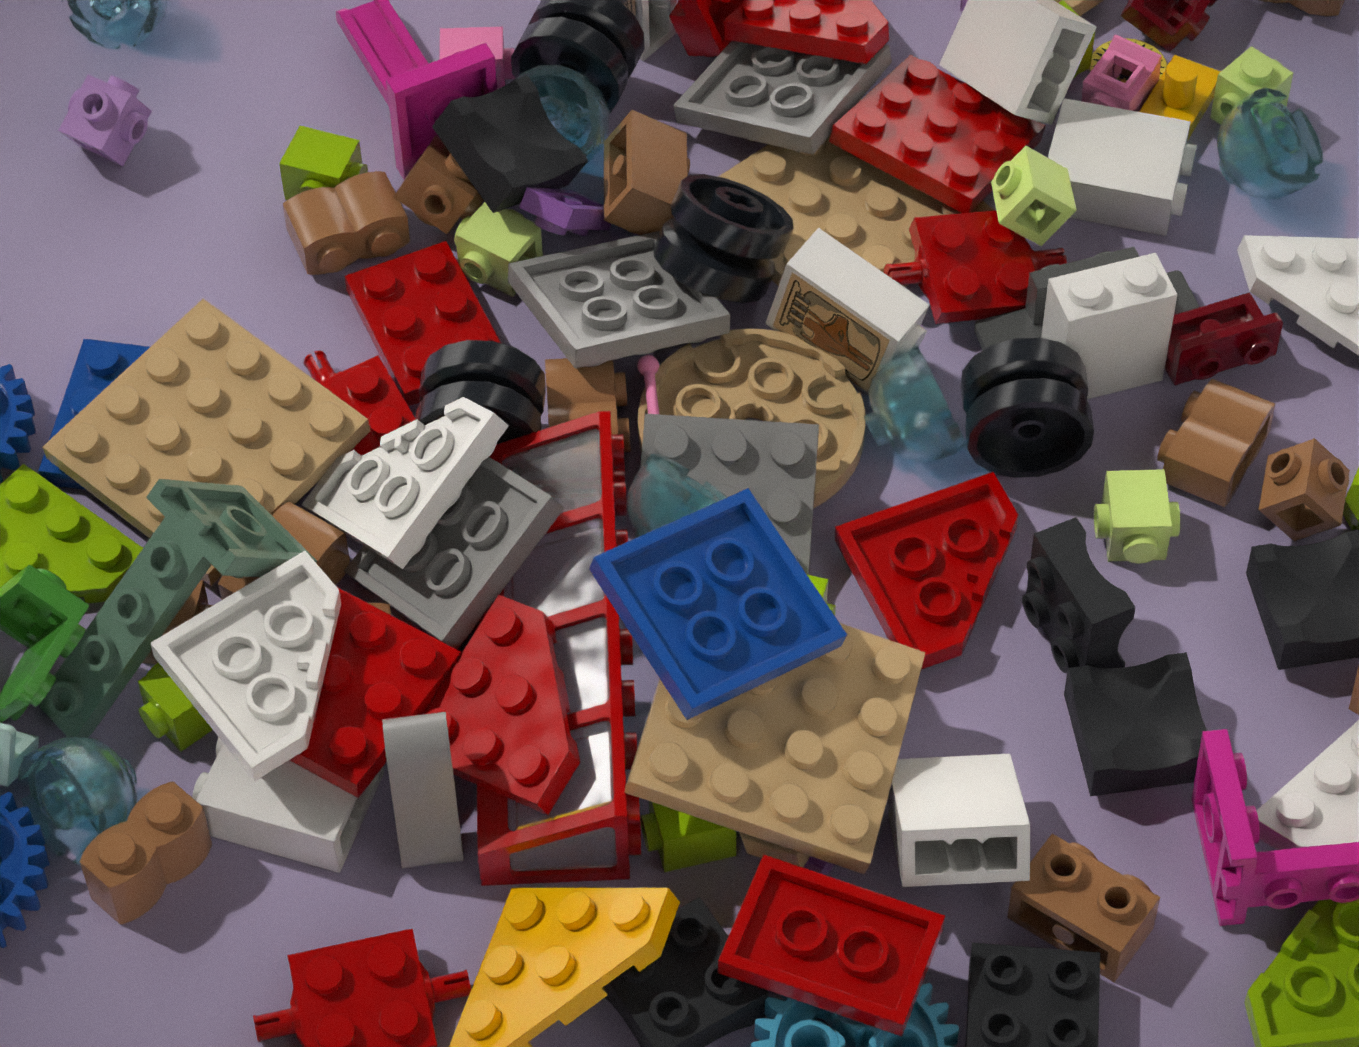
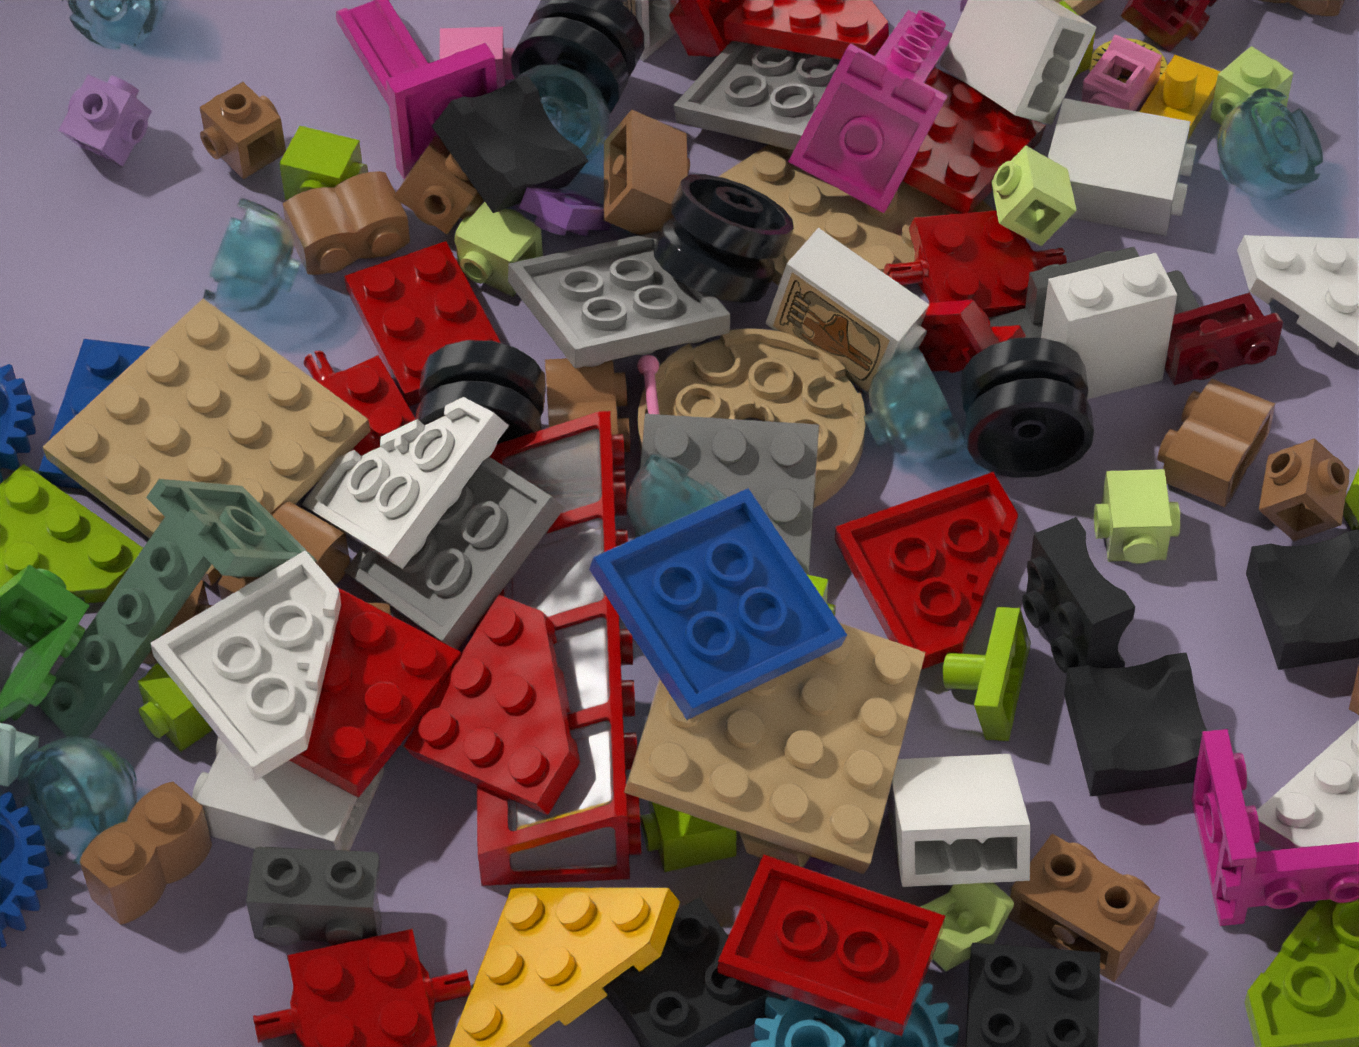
light grey beam [382,712,464,868] -> none
none -> medium nougat brick [199,81,286,179]
none -> clear light blue cylinder [203,198,301,312]
none -> dark grey bracket [246,847,382,945]
none -> dark pink bracket [788,10,953,213]
none -> red bracket [912,300,1026,373]
none -> yellowish green bracket [921,883,1014,971]
none -> lime tile [943,607,1031,741]

